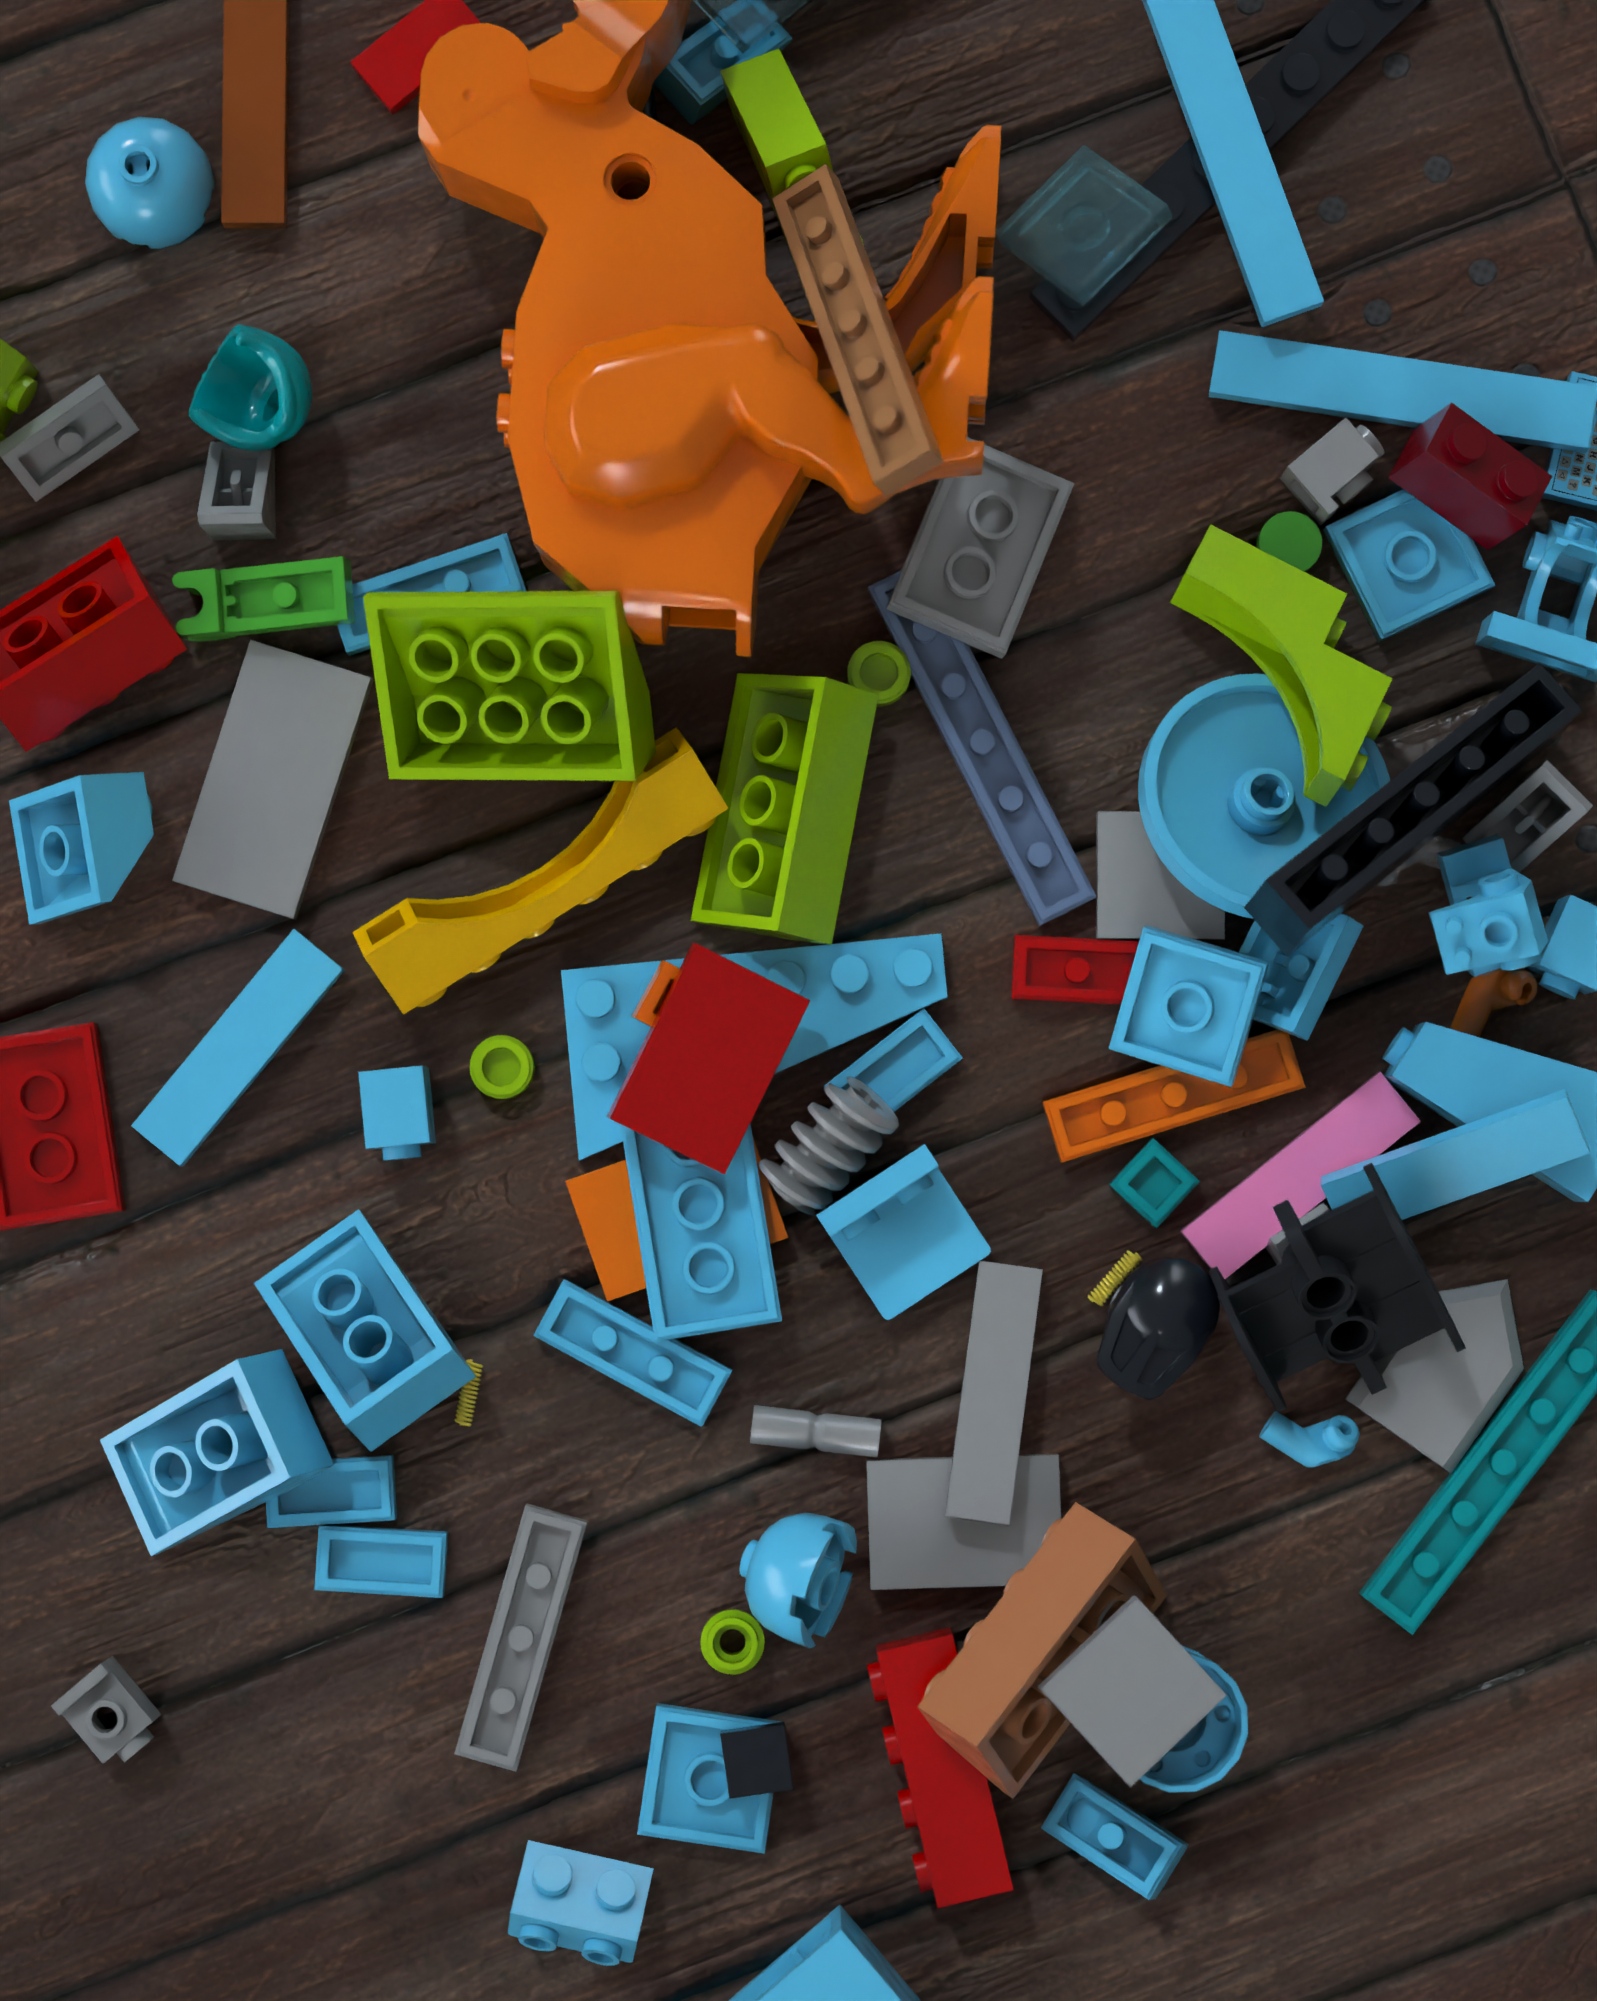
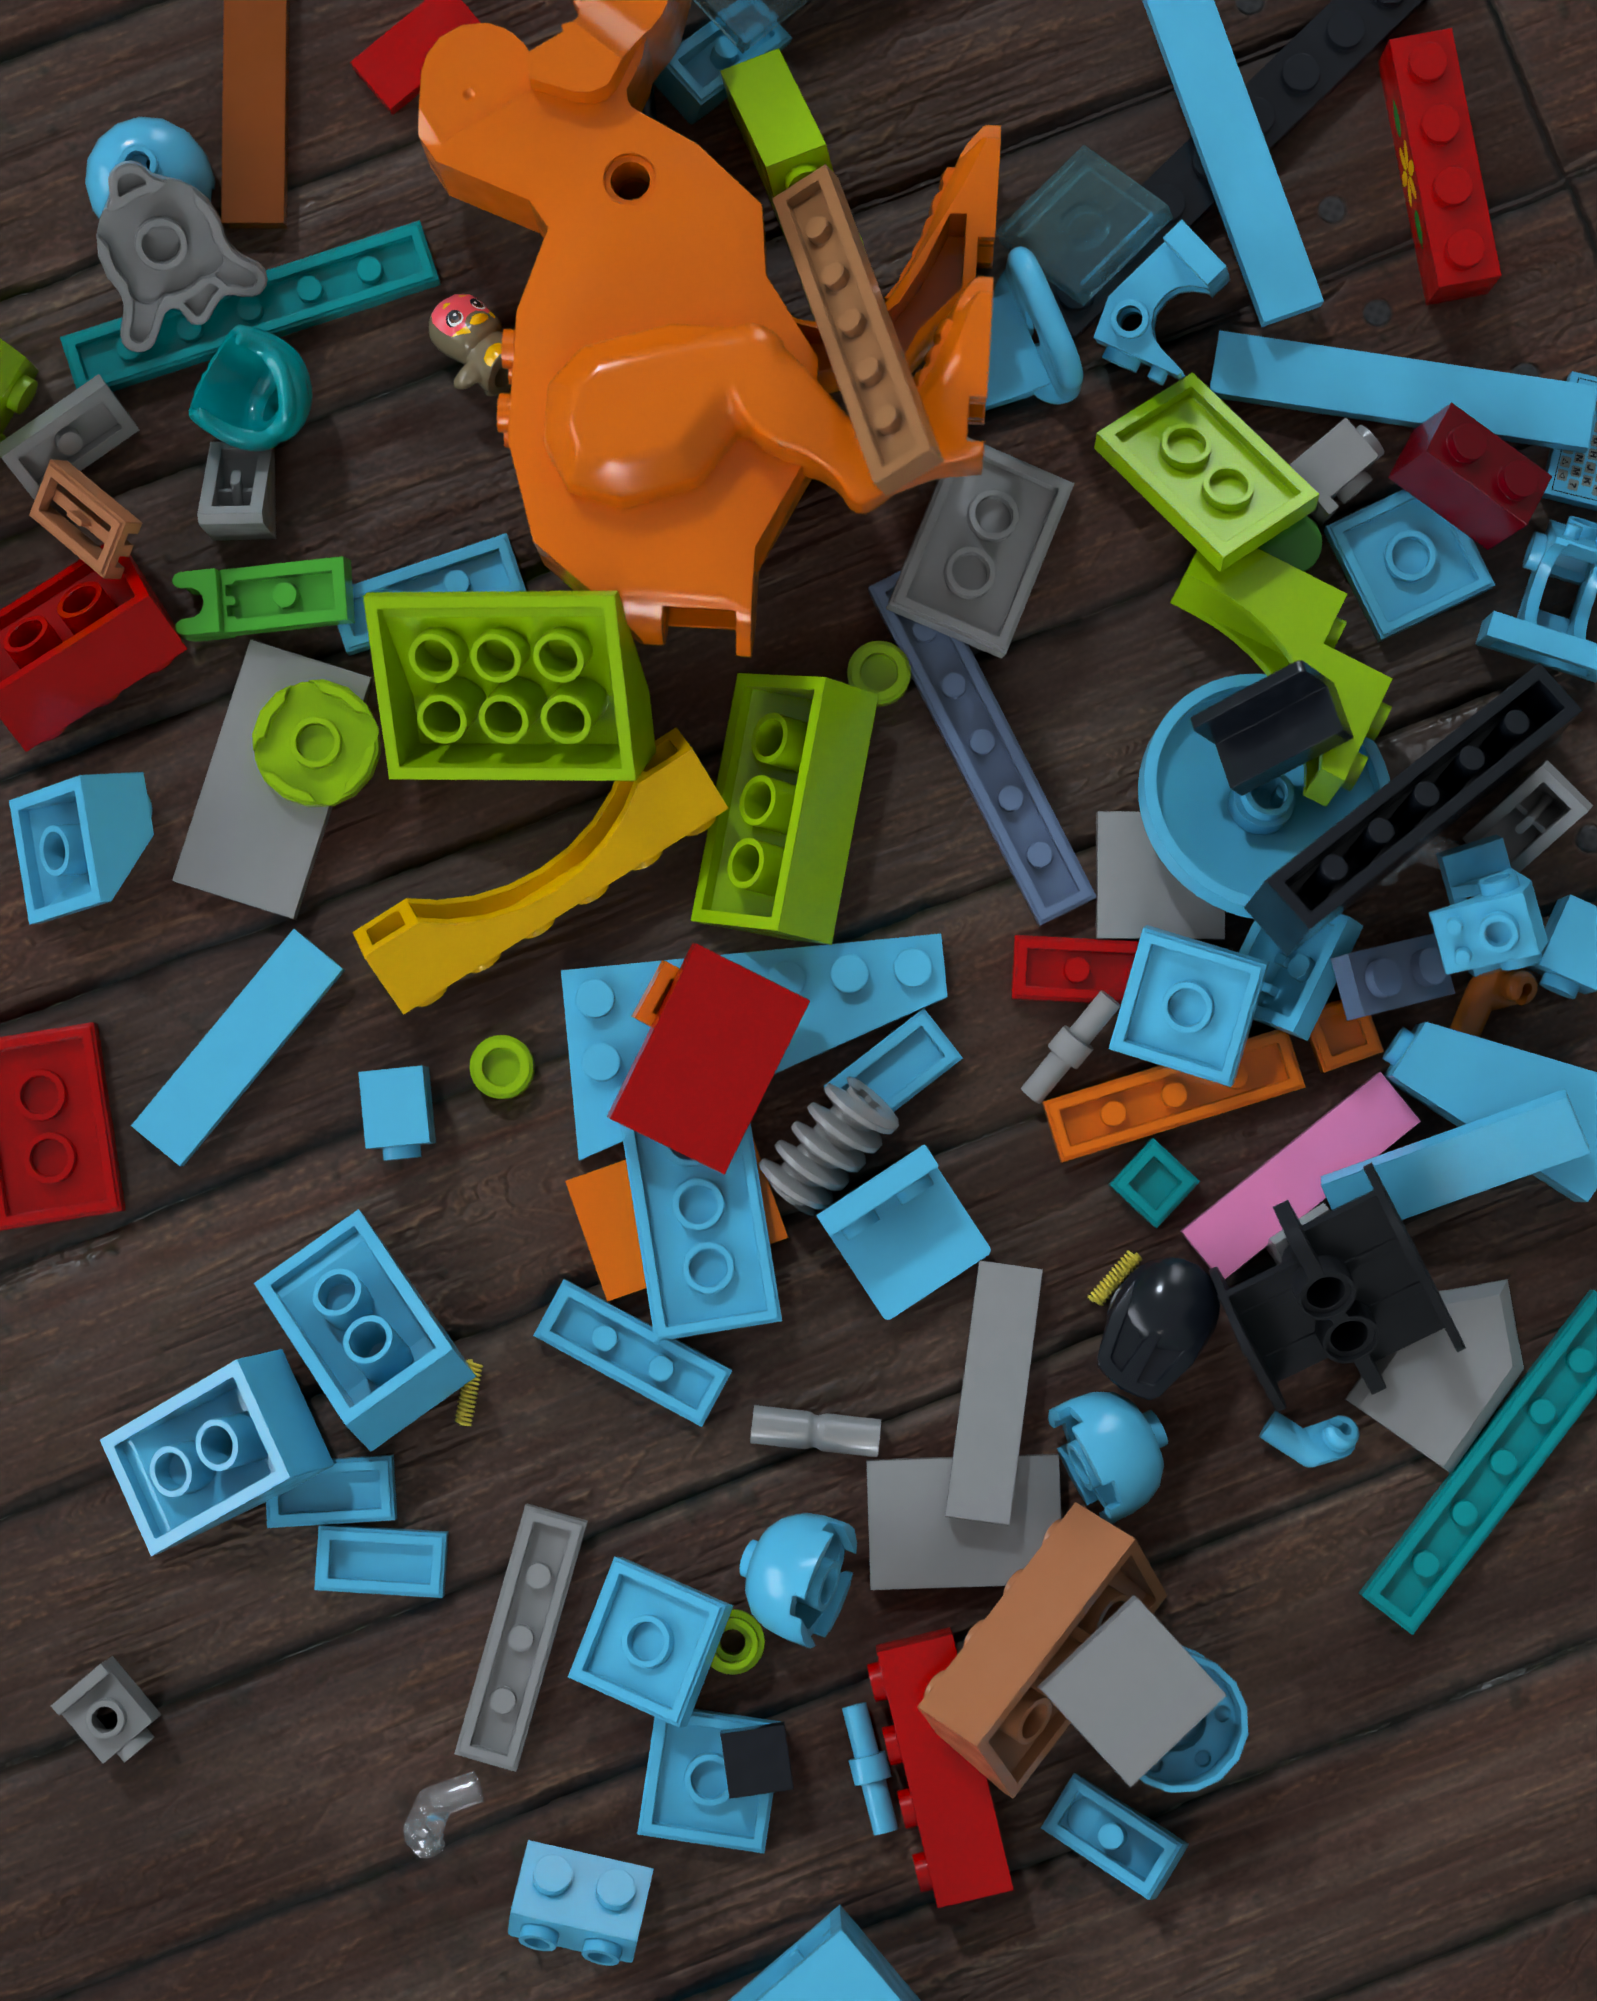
none -> nougat tile [29,459,142,579]
none -> teal tile [60,220,441,392]
none -> light grey tile [96,160,268,352]
none -> lime tile [252,679,381,808]
none -> clear arm [403,1771,484,1858]
none -> dark tan animal [428,294,511,396]
none -> medium azure tile [568,1557,733,1727]
none -> medium azure bar [842,1702,899,1835]
none -> medium azure piece [985,246,1084,411]
none -> light grey bar [1021,990,1121,1104]
none -> medium azure cylinder [1048,1392,1168,1524]
none -> medium azure tile [1093,220,1231,386]
none -> lime plate [1094,372,1320,572]
none -> black panel [1190,660,1354,796]
none -> orange tile [1309,999,1384,1073]
none -> sand blue plate [1331,933,1455,1021]
none -> red brick [1378,28,1502,305]

